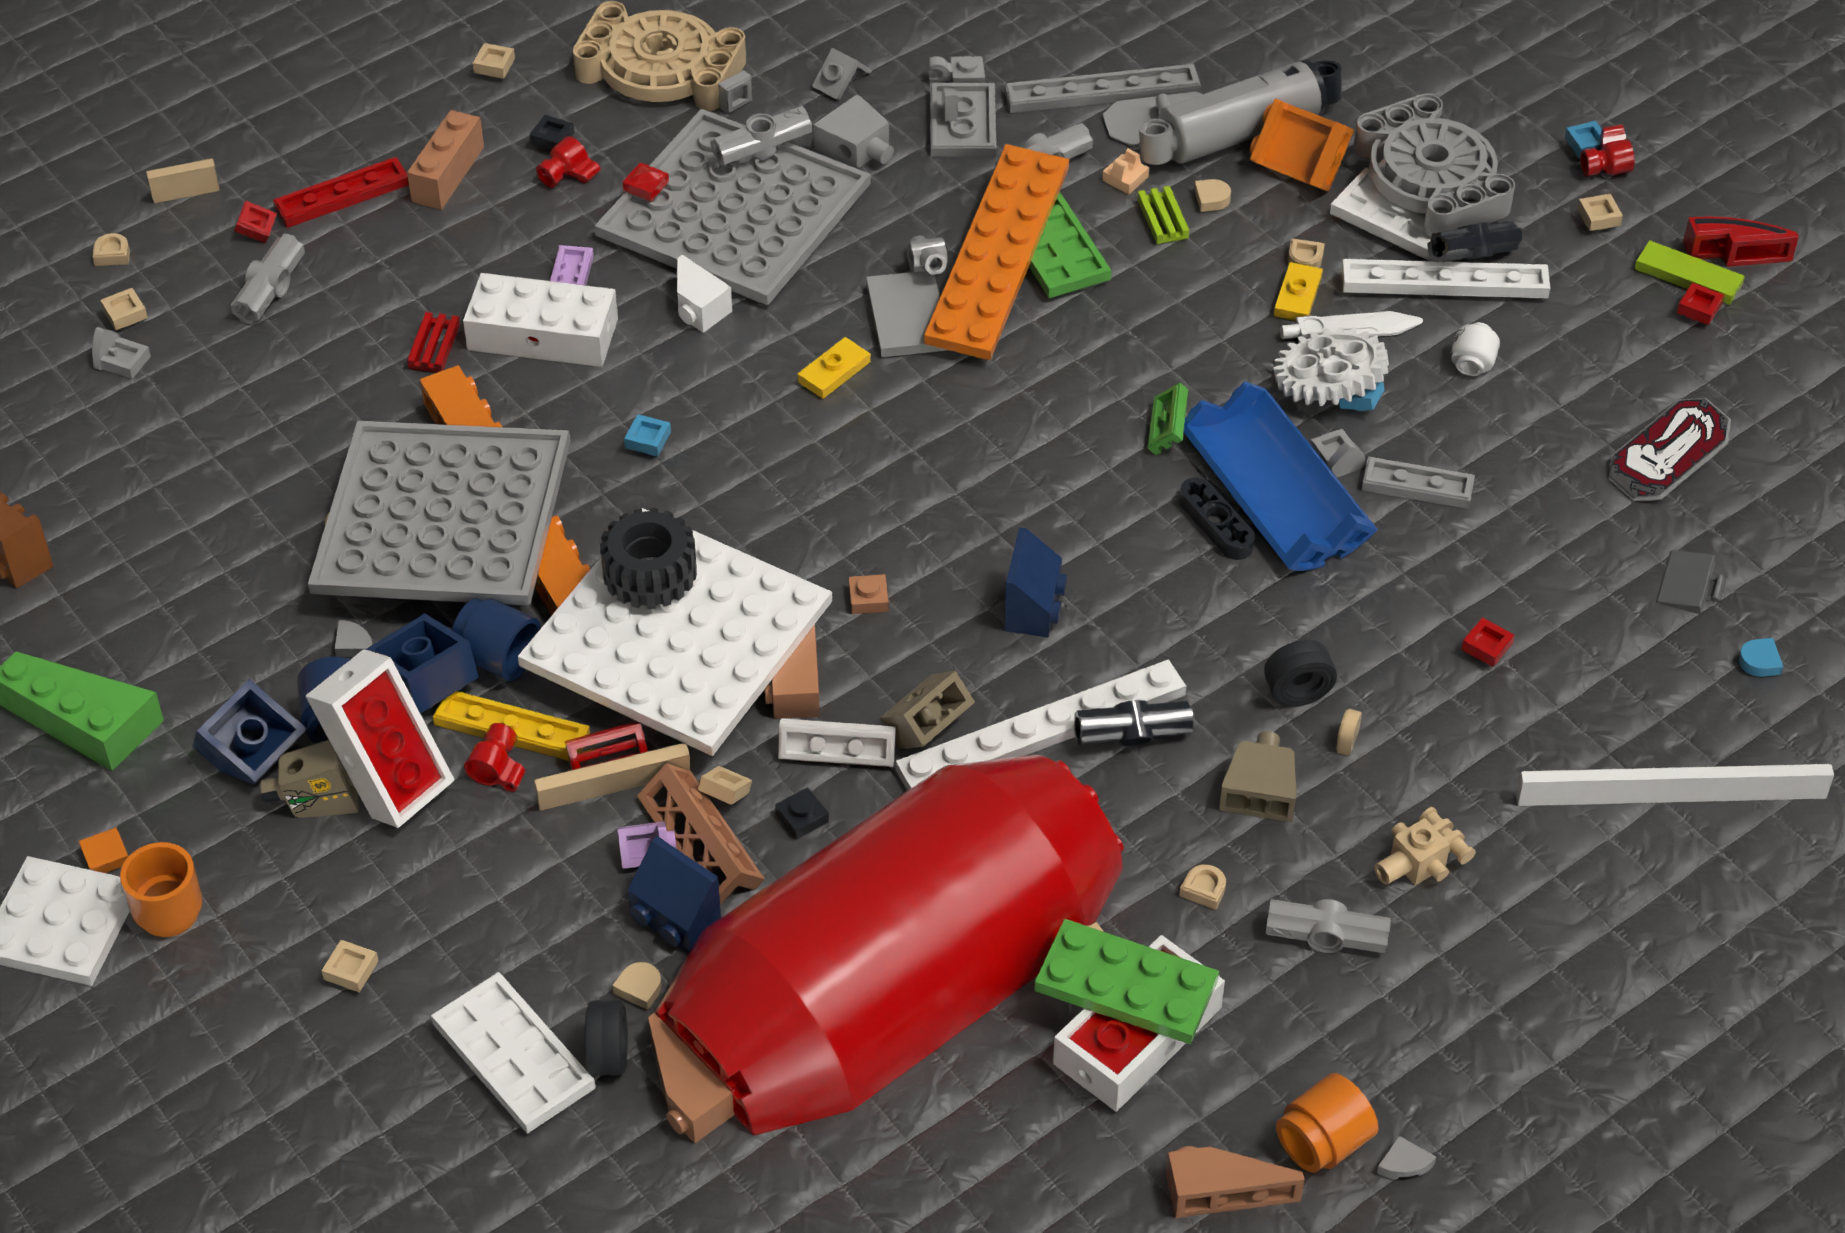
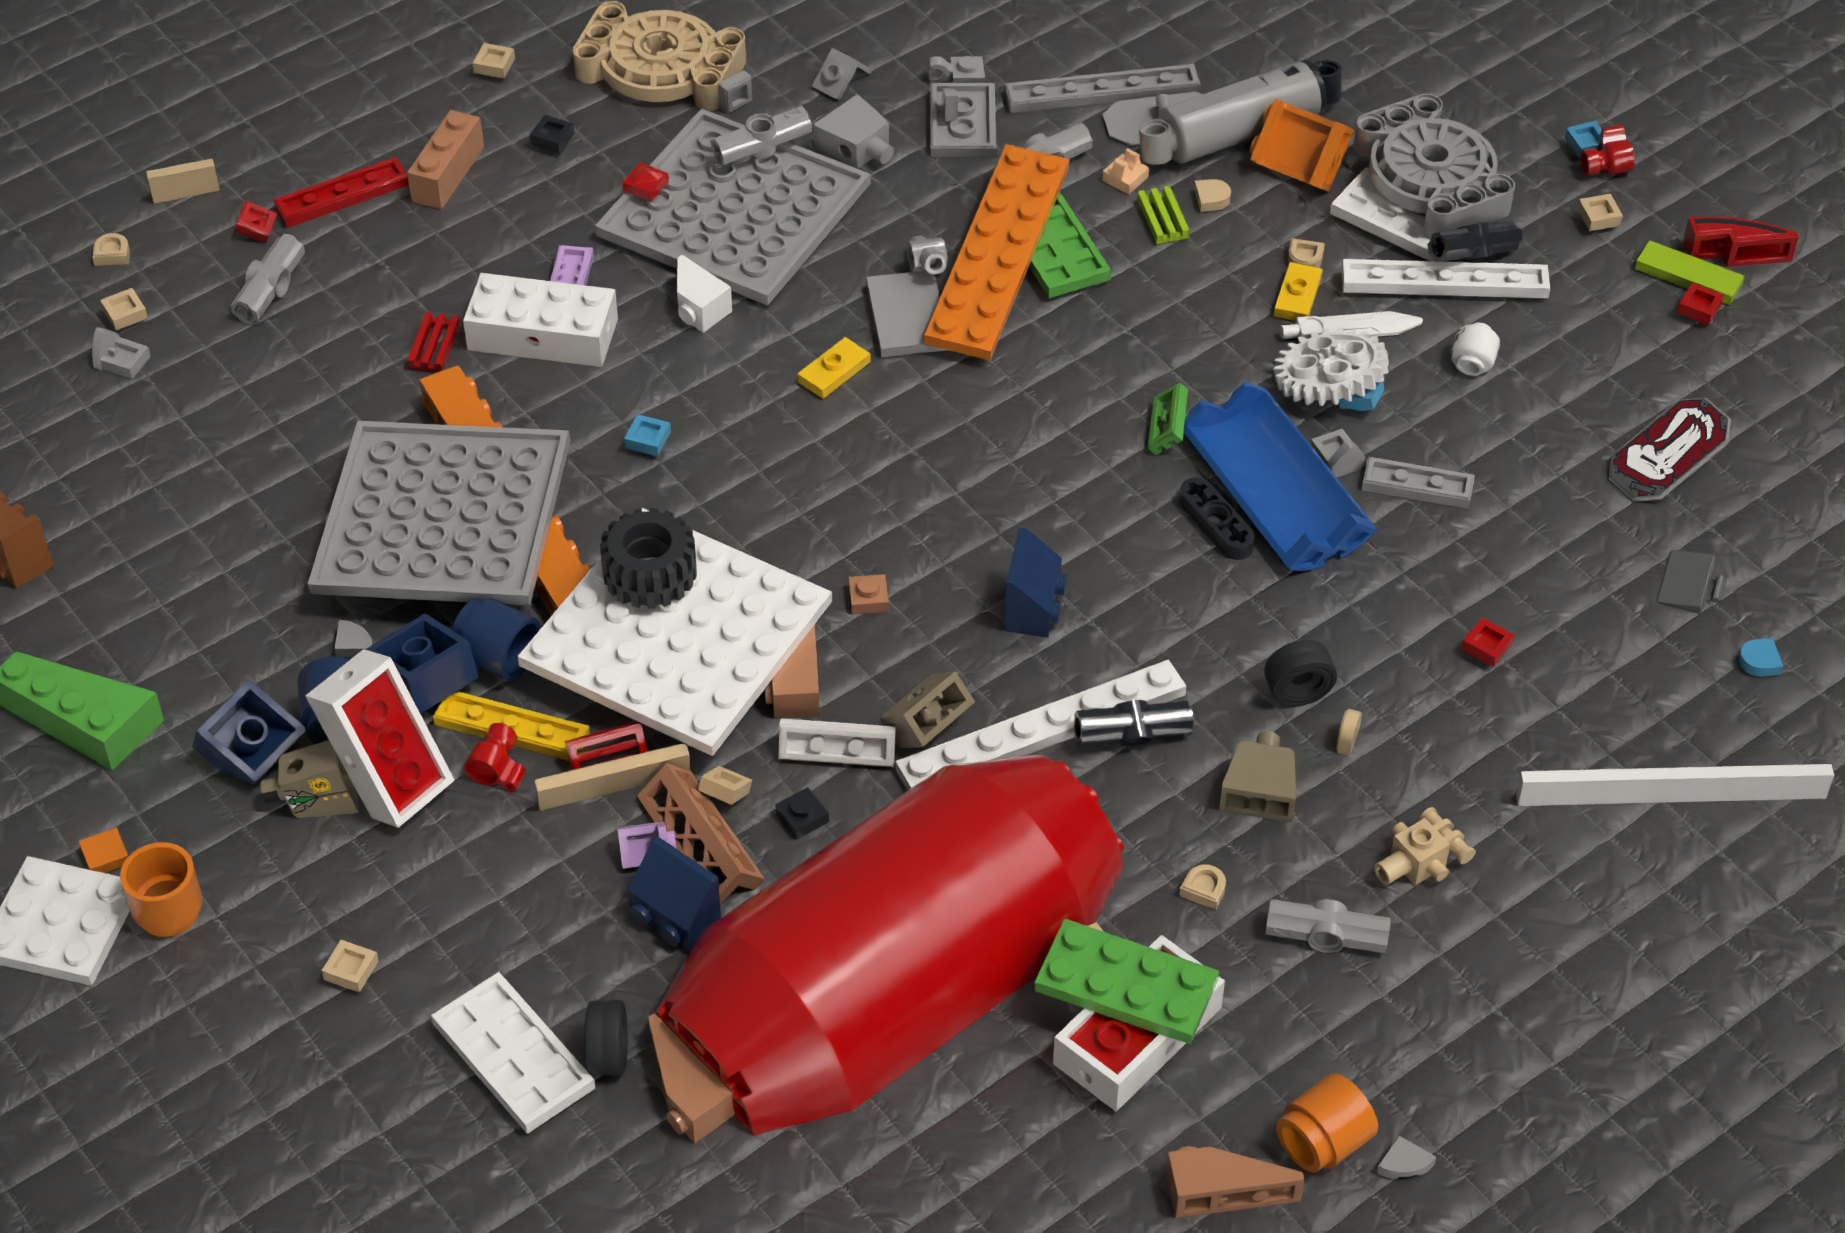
red piece [535,136,601,188] -> none
tan tile [612,962,662,1010] -> none

